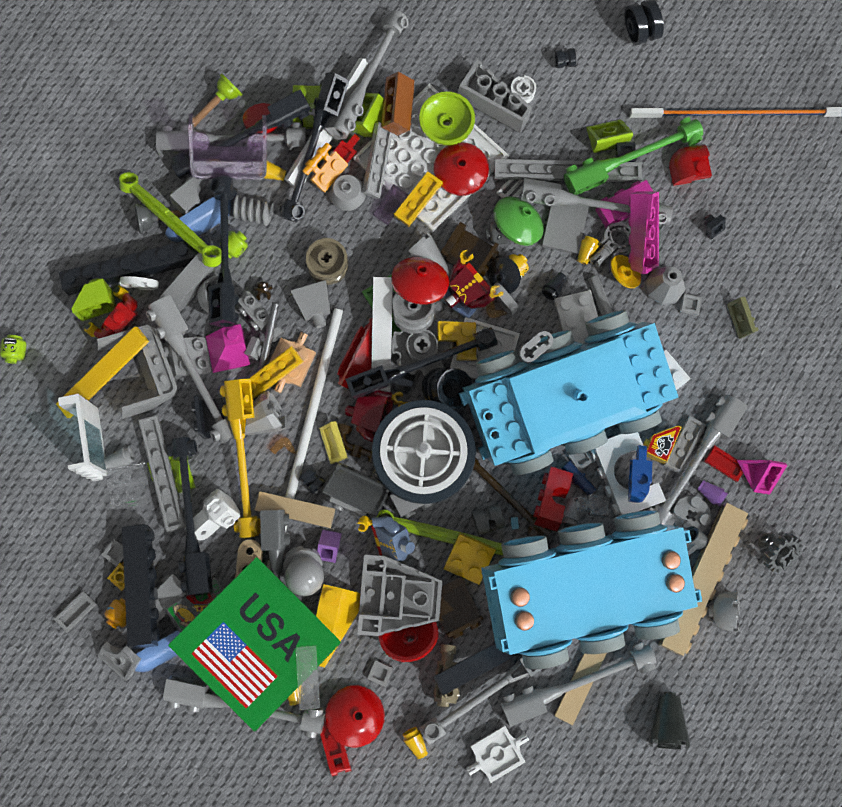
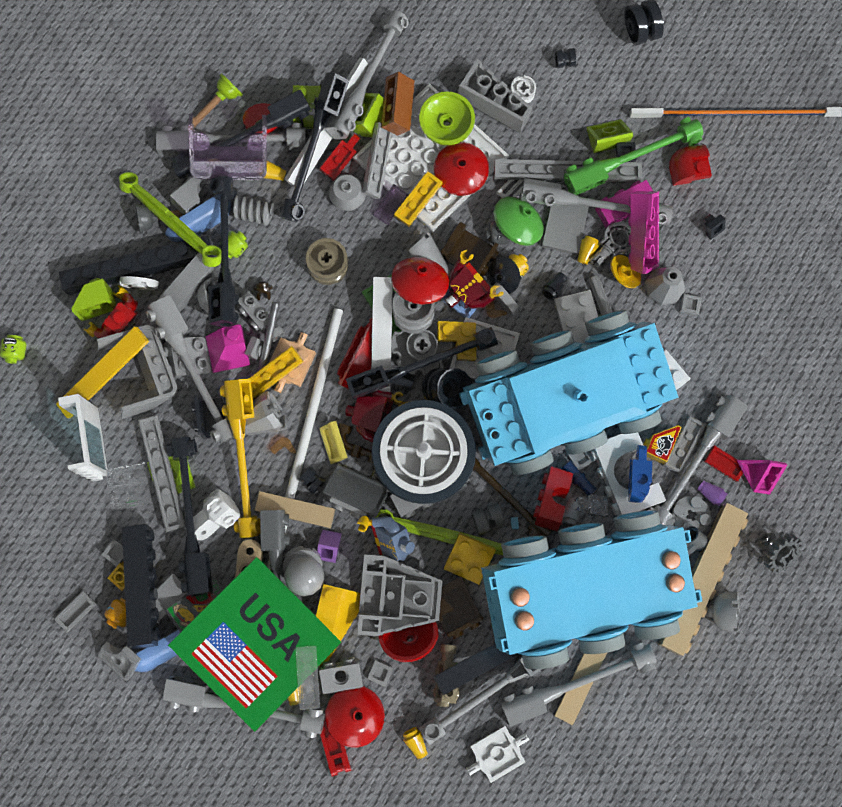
light grey cone [104,447,135,469] -> none
light grey torso [291,280,331,329] -> none
light orange plate [302,143,348,192] -> none
light grey beam [519,331,553,363] -> none
pearl dark grey cone [649,692,690,749] -> none
olive plate [727,297,759,339] -> none
none -> light grey brick [319,657,363,694]

